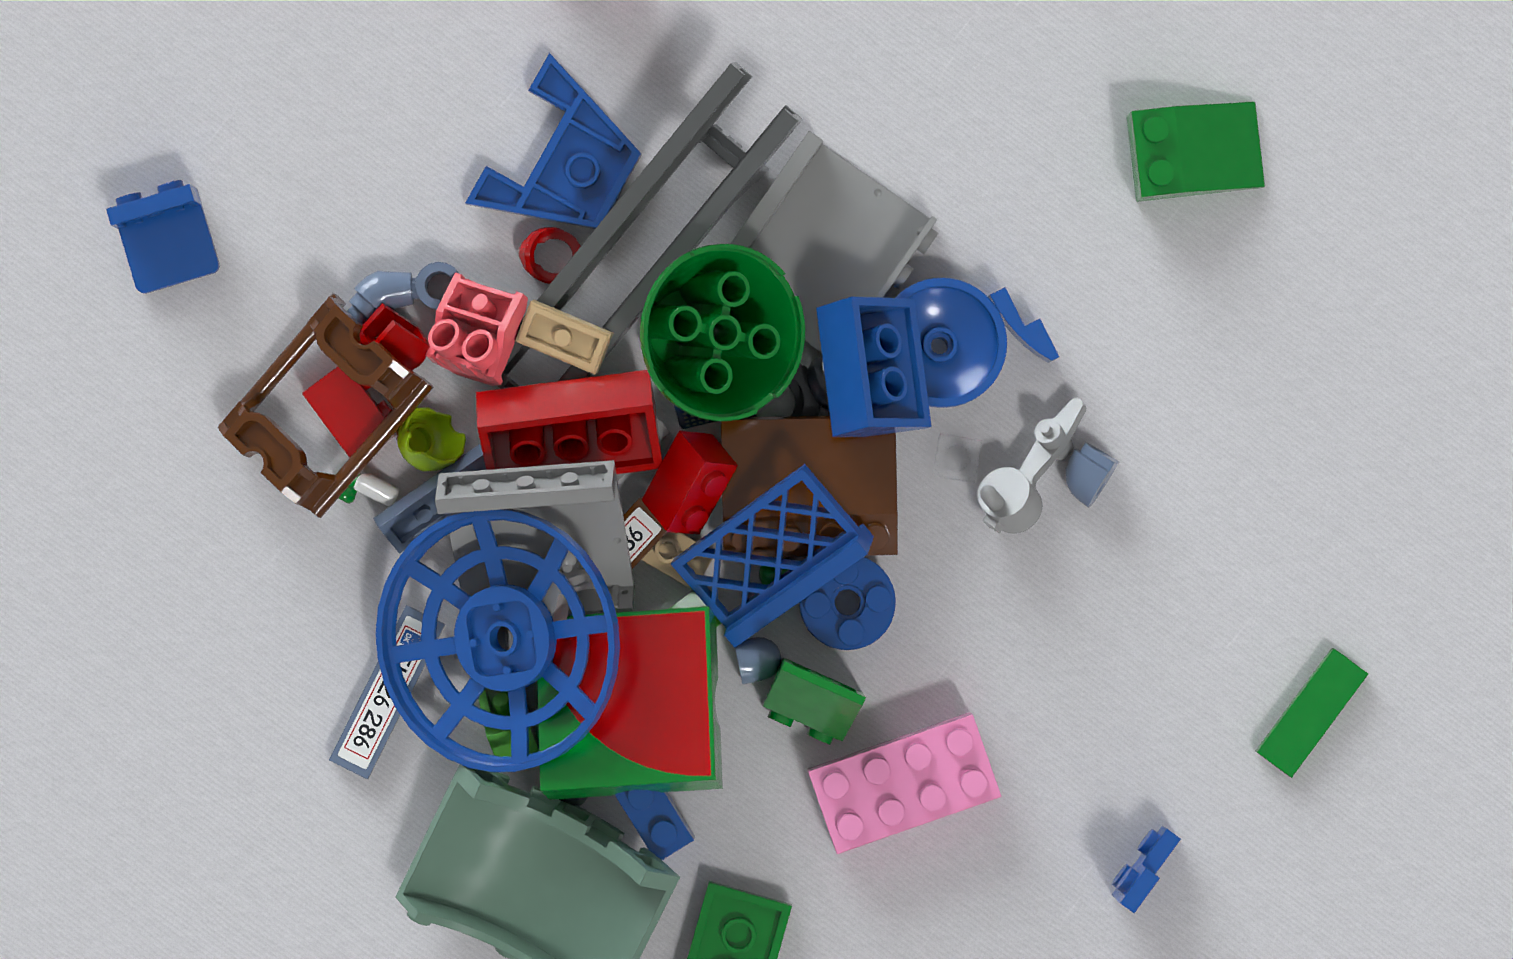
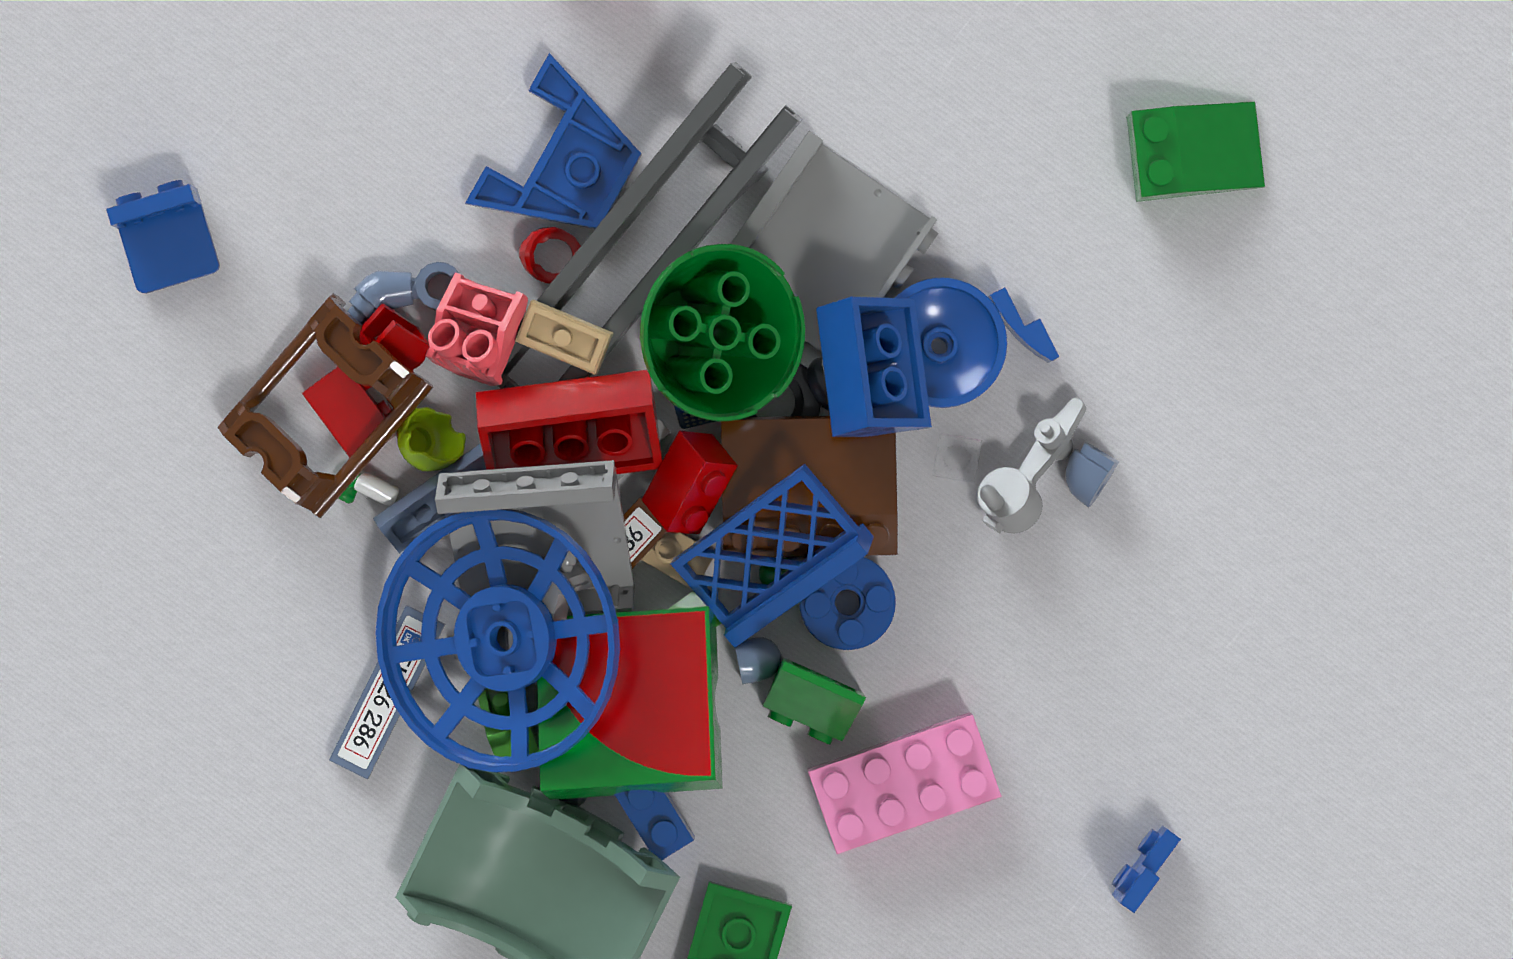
green tile [1255,648,1368,778] -> none

